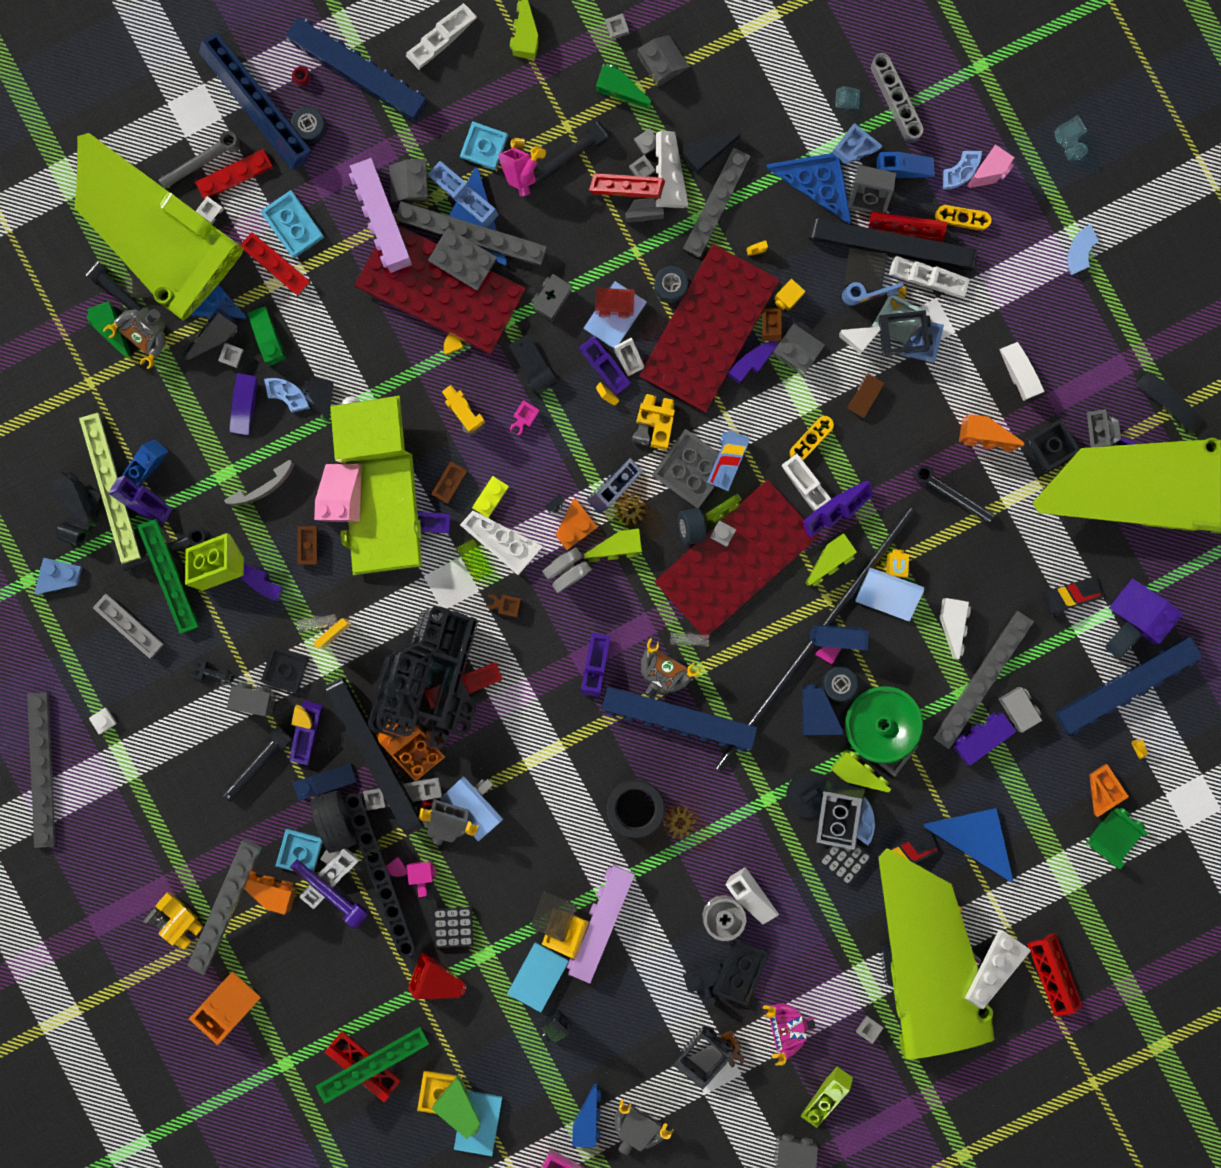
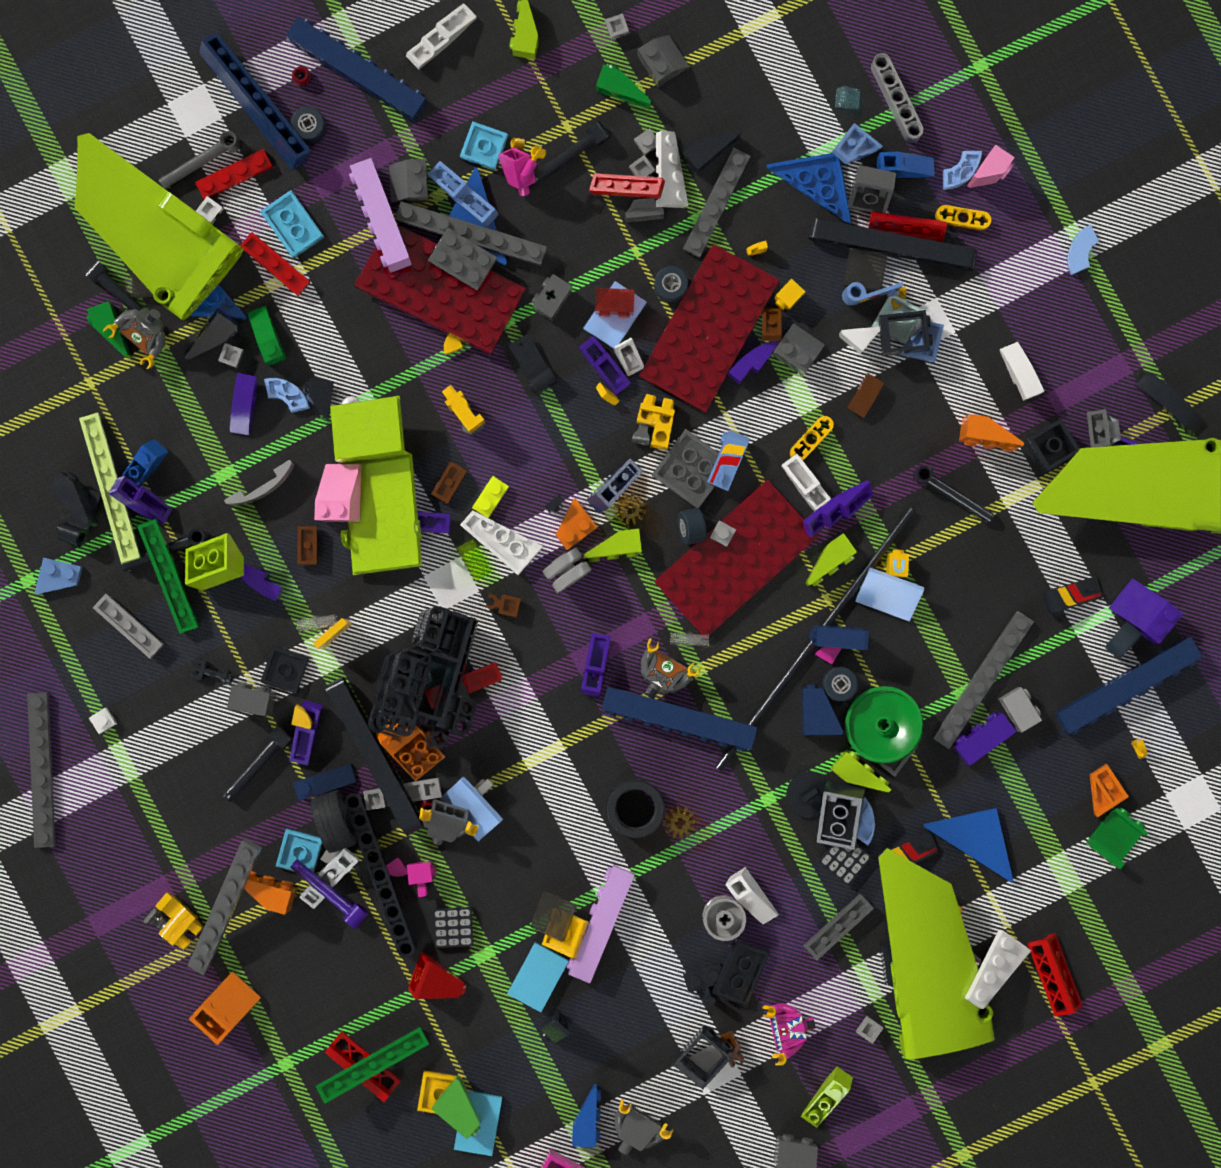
dark pink plate [510,400,540,436] -> none
clear neon green plate [704,494,742,522] -> none
white slope [889,256,970,297] -> none
white slope [940,598,971,659] -> none
clear light blue brick [1054,115,1088,160] -> none
none -> dark grey plate [803,894,874,960]

